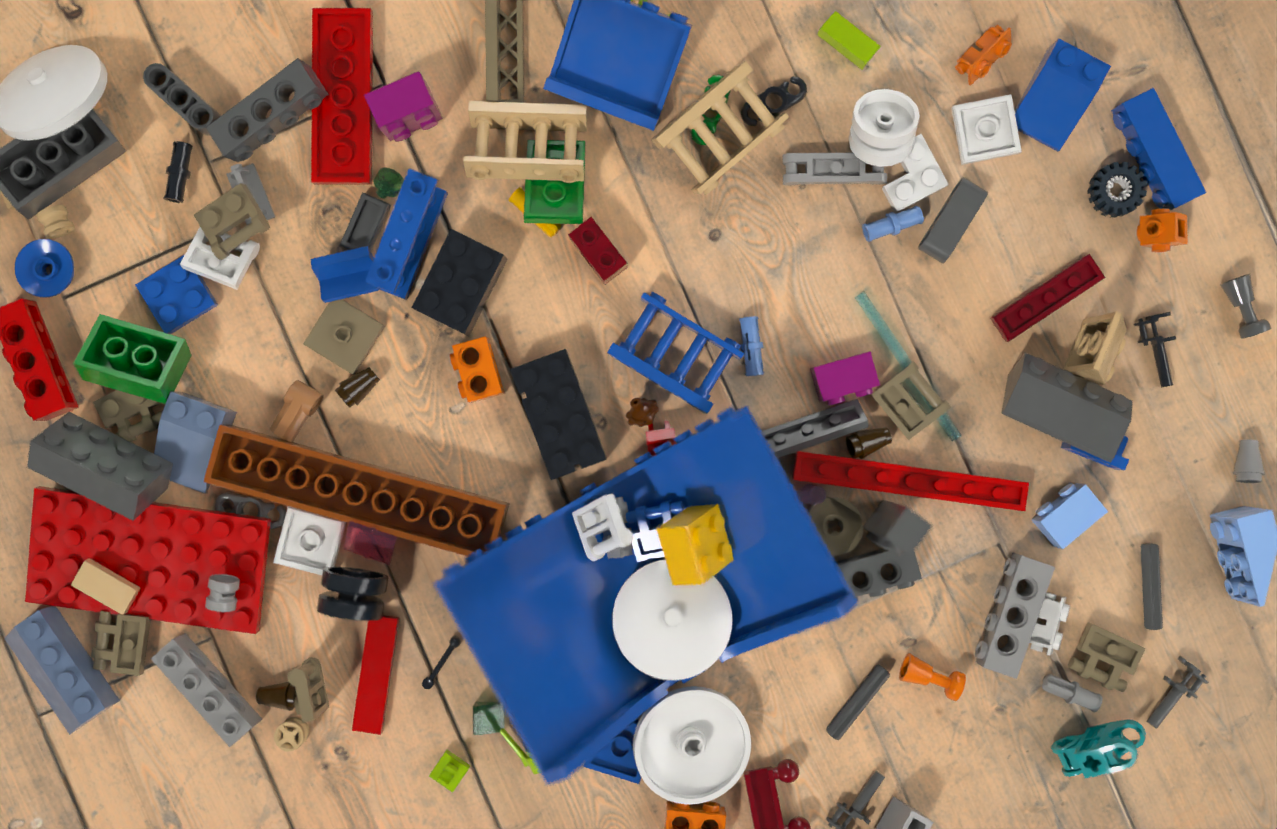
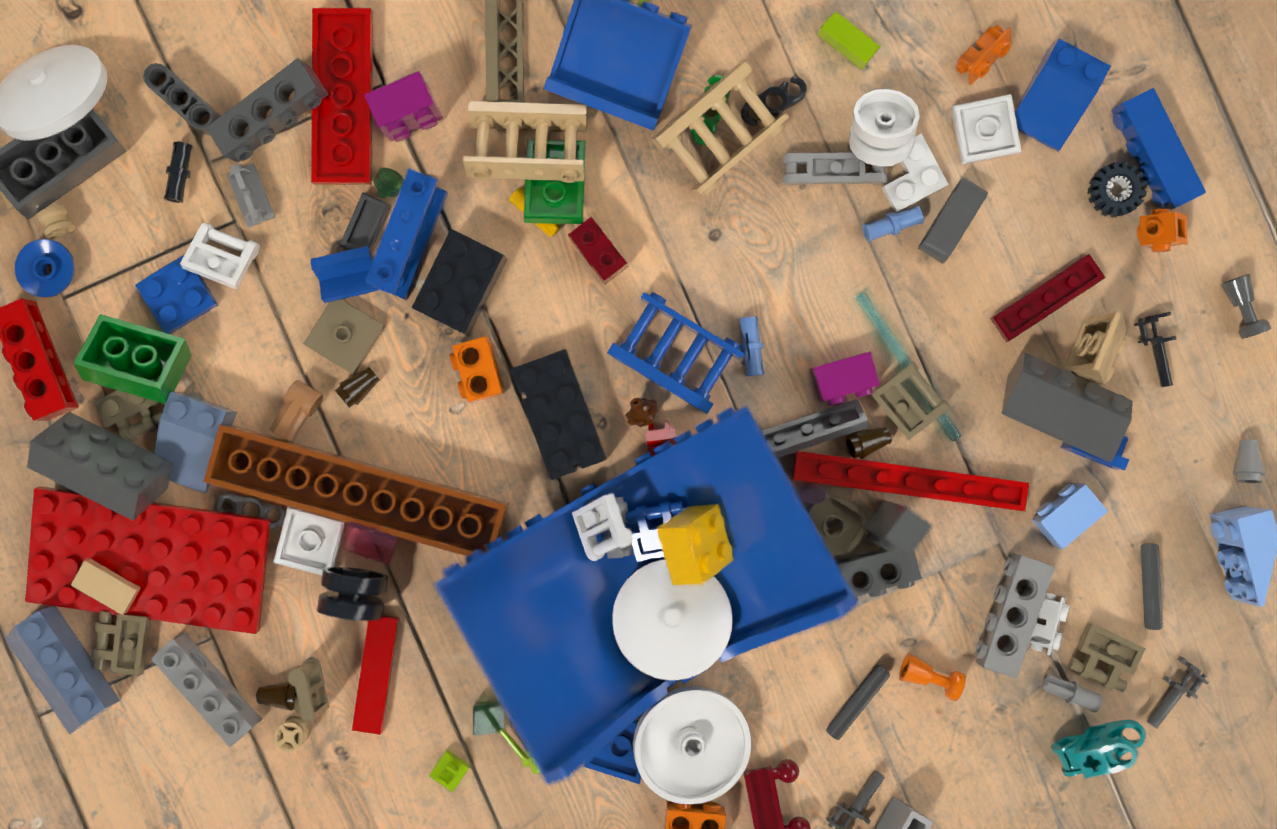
dark tan plate [194,183,270,260] -> none
light grey wheel [205,574,240,612] -> none
black hinge [422,636,461,689] -> none

